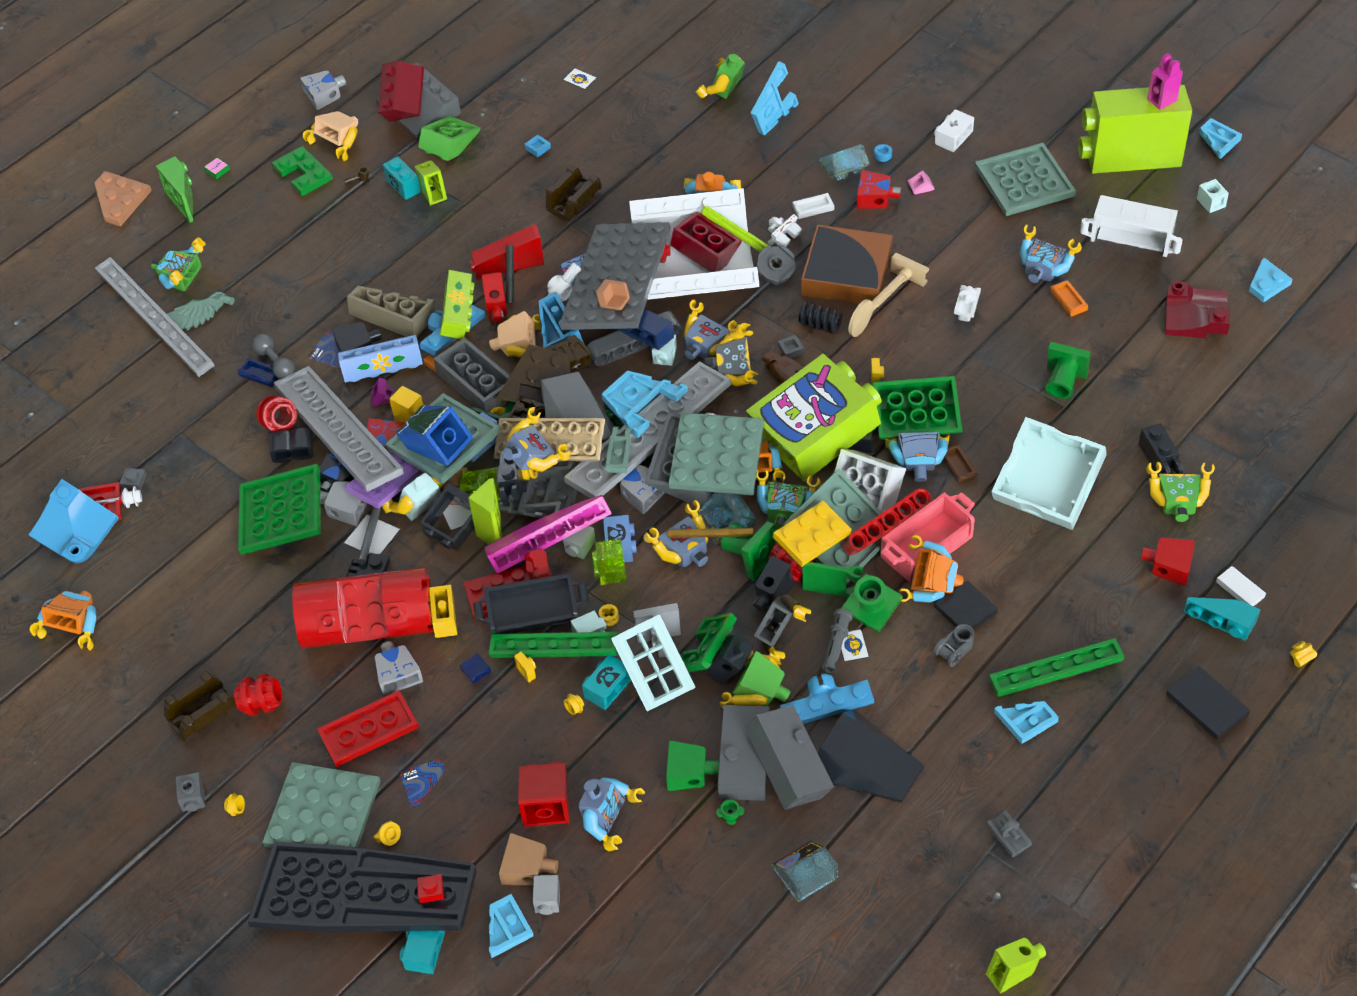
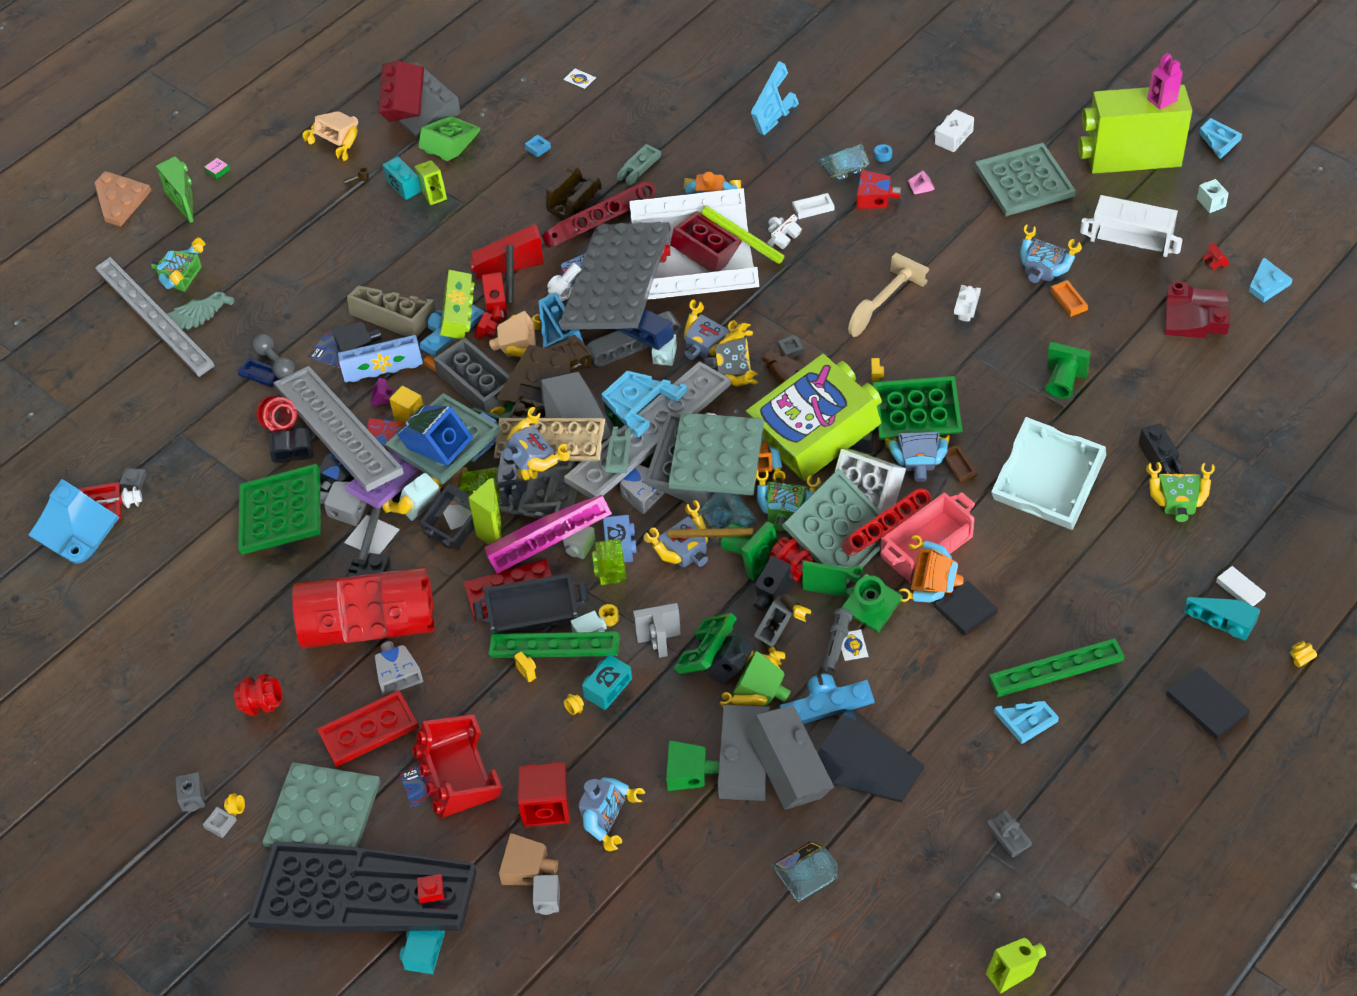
torso [30,591,96,650] -> none
dark brown piece [164,671,236,741] -> none
green plate [272,146,333,196] -> none
light grey torso [300,71,346,110] -> none
yellow plate [373,821,401,846] -> none
yellow brick [429,585,457,638] -> none
clear blue tile [460,654,491,684] -> none
medium azure wing [489,894,533,958] -> none
red rock [525,549,550,579] -> none
nougat panel [596,279,630,310] -> none
light aqua piece [611,614,696,711] -> none
bright green torso [695,54,745,99] -> none
green plate [716,799,744,825] -> none
dark grey plate [756,245,795,285] -> none
yellow plate [773,501,852,567] -> none
black piece [798,300,843,334] -> none
tile [801,225,893,304] -> none
dark grey piece [933,624,974,667] -> none
red torso [1141,538,1195,586] -> none
none -> light grey tile [203,807,237,838]
none -> red windscreen [412,715,502,818]
none -> red tile [474,312,498,340]
none -> dark red piece [541,182,656,248]
none -> sand green hinge [616,144,661,186]
none -> red tile [1203,242,1230,270]

